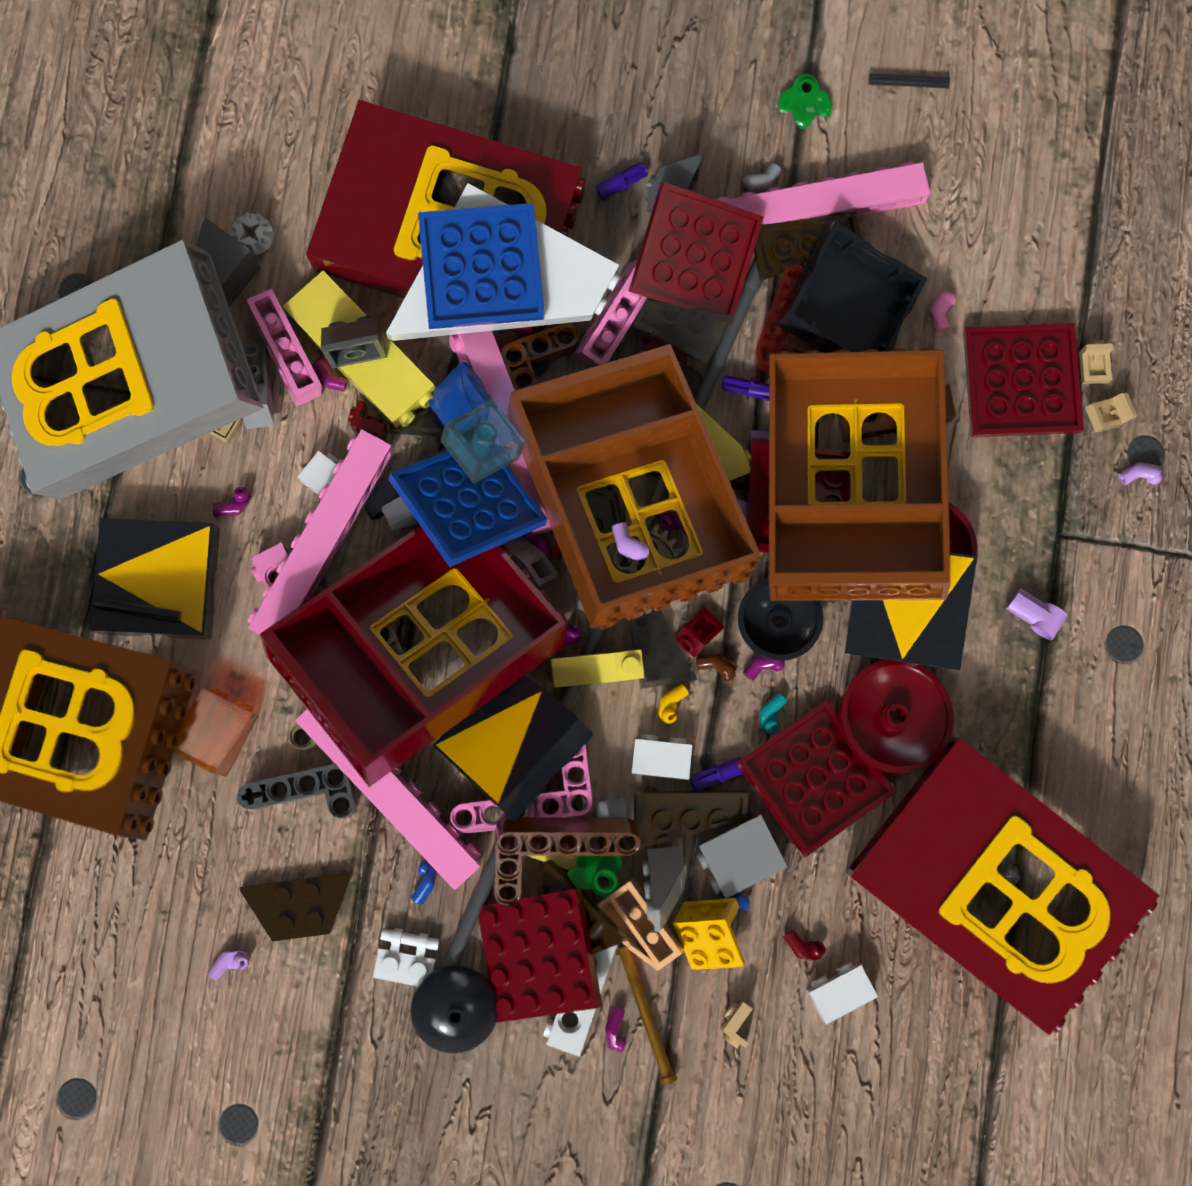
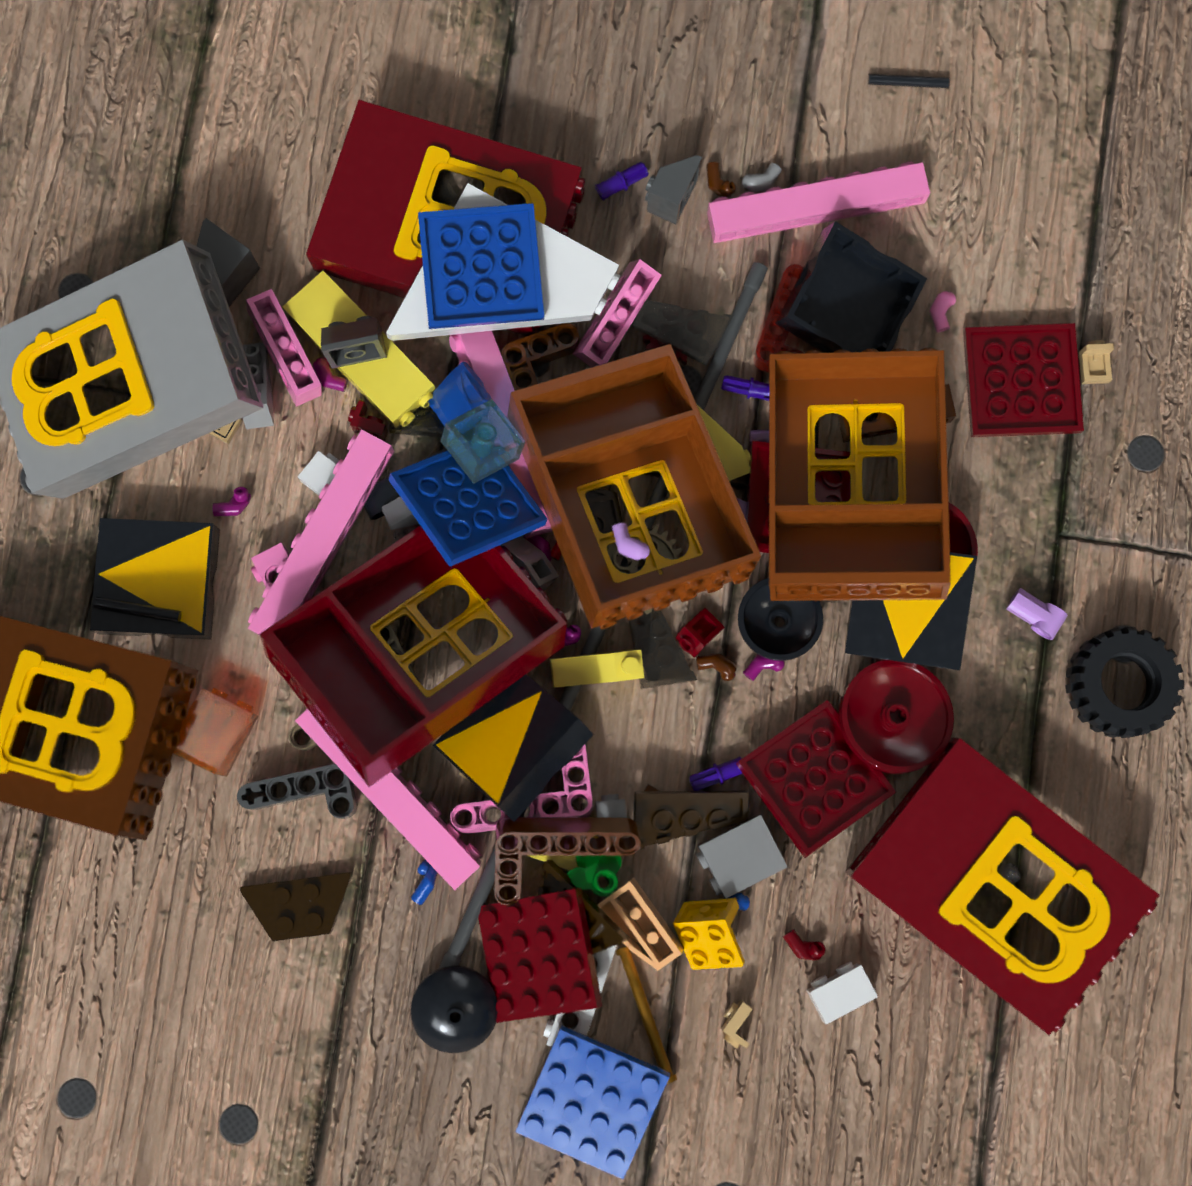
lavender arm [207,950,249,981] -> none
white gear [230,212,273,256] -> none
white plate [373,928,440,986] -> none
magenta arm [605,1007,627,1052] -> none
dark red plate [628,182,764,324] -> none
white brick [631,734,692,781] -> none
light grey slope [642,847,685,932] -> none
yellow arm [658,683,689,724] -> none
magenta arm [659,511,687,537] -> none
dark brown wing [754,211,862,282] -> none
teal arm [759,692,787,735] -> none
green plate [778,74,832,130] -> none
tan bracket [1085,392,1137,433] -> none
lavender arm [1118,462,1163,485] -> none
none -> plate [515,1025,670,1179]
none -> reddish brown arm [706,162,736,198]
none -> black tyre [1065,627,1184,738]

